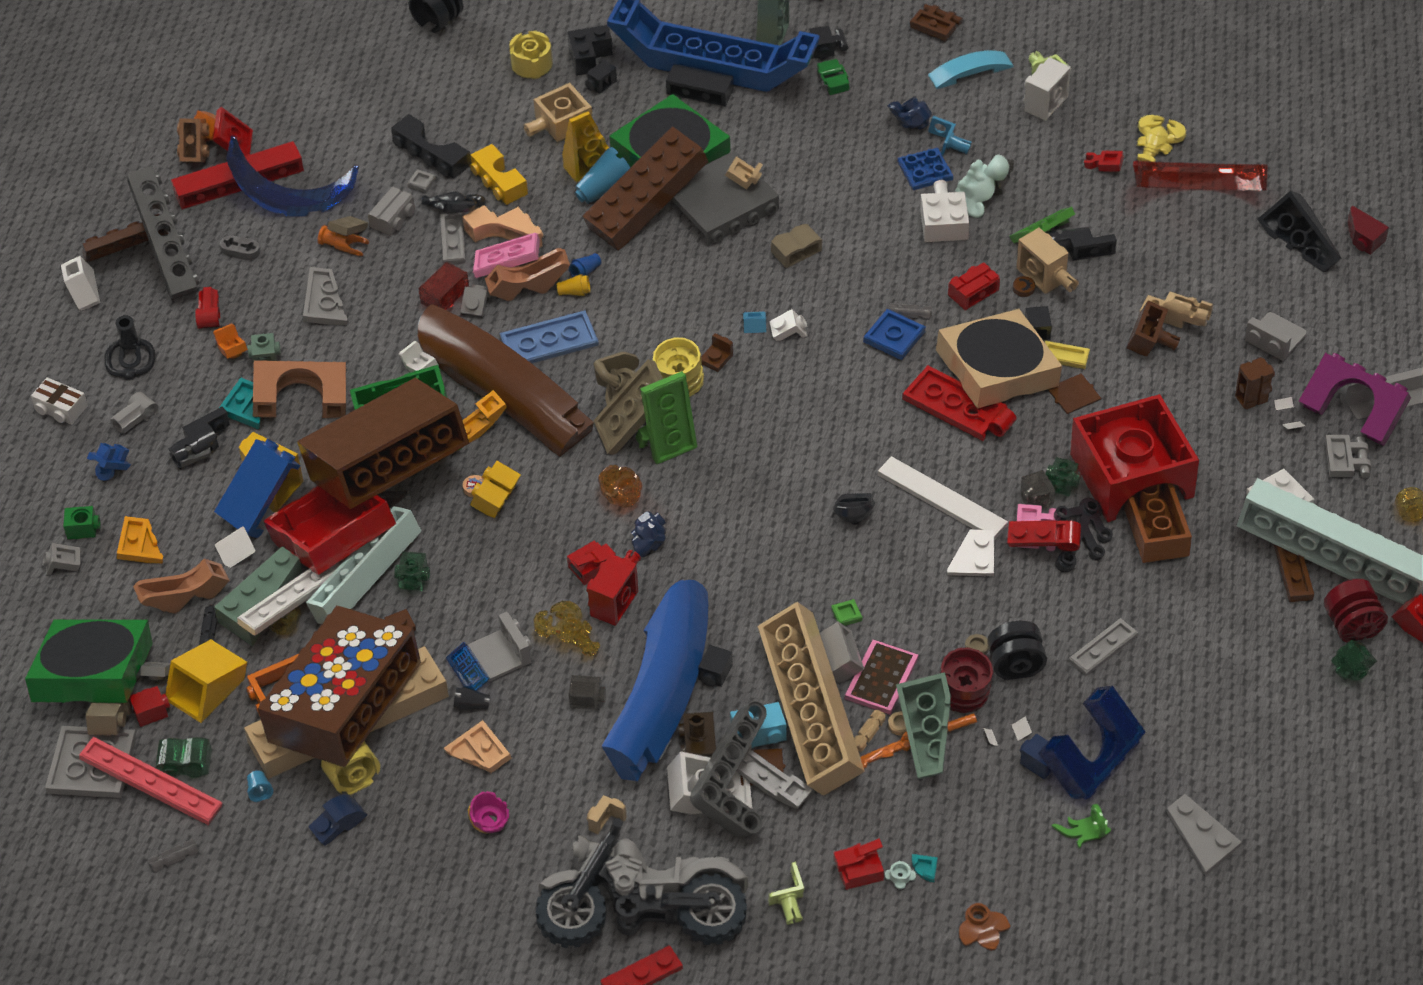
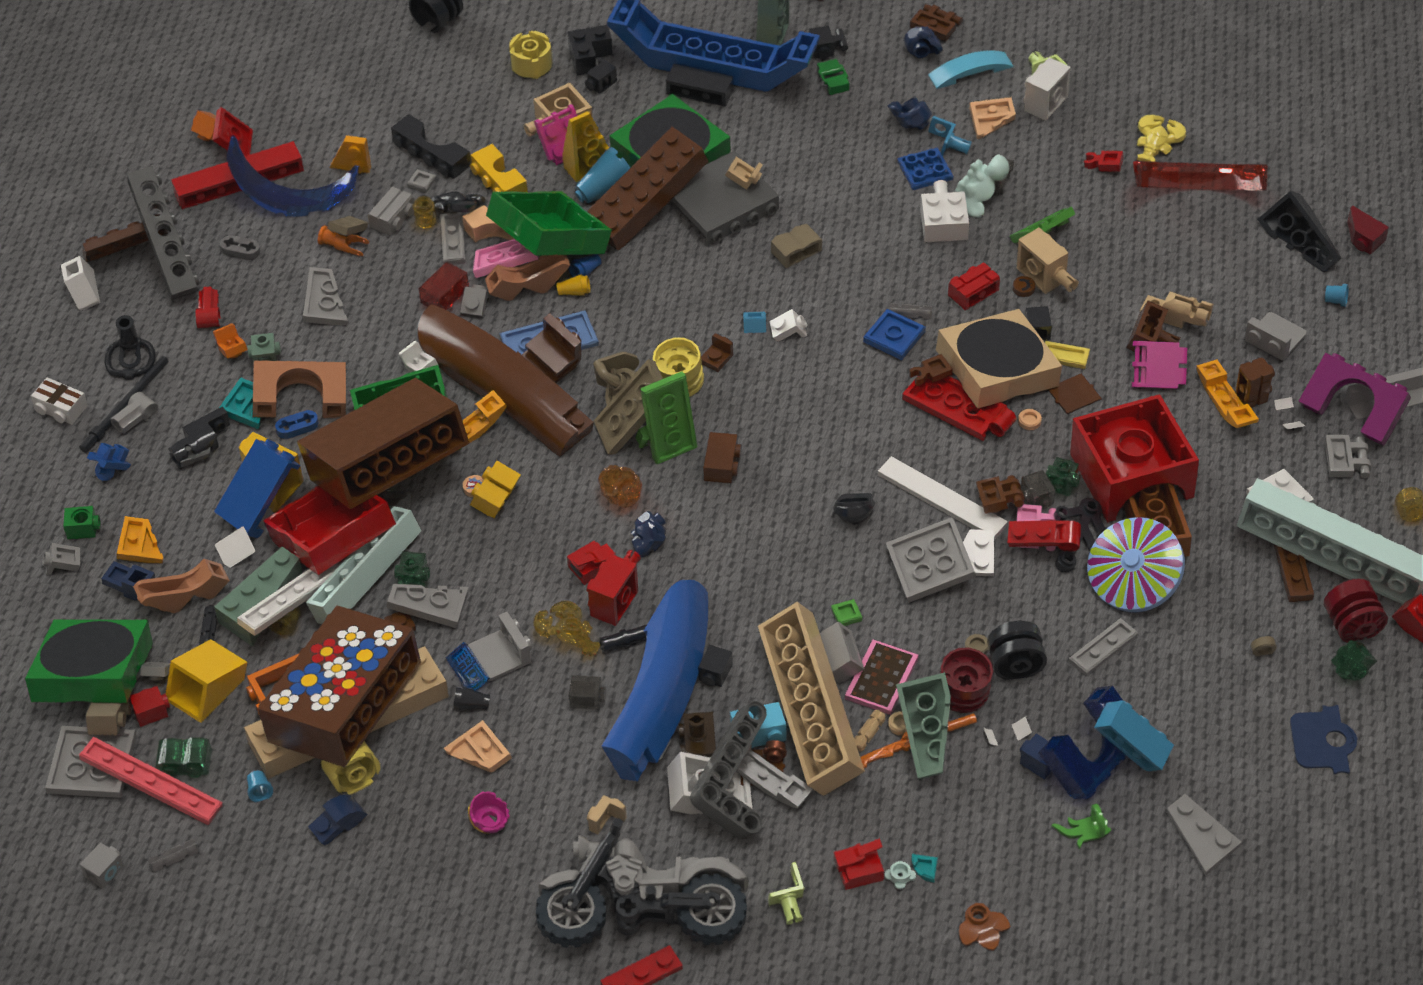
medium nougat brick [177,118,209,162] -> none
black plate [1045,227,1117,261] -> none
none -> black bar [79,356,169,452]
none -> light grey brick [80,842,124,888]
none -> dark blue brick [101,561,155,601]
none -> blue beam [275,410,319,439]
none -> light orange wing [330,135,371,173]
none -> light grey wing [386,584,468,628]
none -> clear yellow brick [413,196,437,228]
none -> green tile [486,191,612,256]
none -> reddish brown piece [517,313,581,383]
none -> dark pink plate [534,104,577,166]
none -> black pin [599,624,647,653]
none -> reddish brown brick [703,432,742,483]
none -> copper plate [762,740,787,762]
none -> light grey plate [886,517,976,603]
none -> dark blue head [904,27,943,58]
none -> reddish brown plate [909,354,953,386]
none -> light nougat wing [969,97,1016,139]
none -> reddish brown plate [976,475,1025,514]
none -> light nougat tile [1018,409,1042,430]
none -> dish [1087,517,1185,612]
none -> dark azure brick [1094,700,1174,771]
none -> dark pink plate [1131,341,1187,389]
none -> light orange slope [1196,360,1259,428]
none -> dark tan tile [1250,636,1277,656]
none -> dark blue piece [1290,705,1357,774]
none -> dark azure piece [1325,284,1349,307]

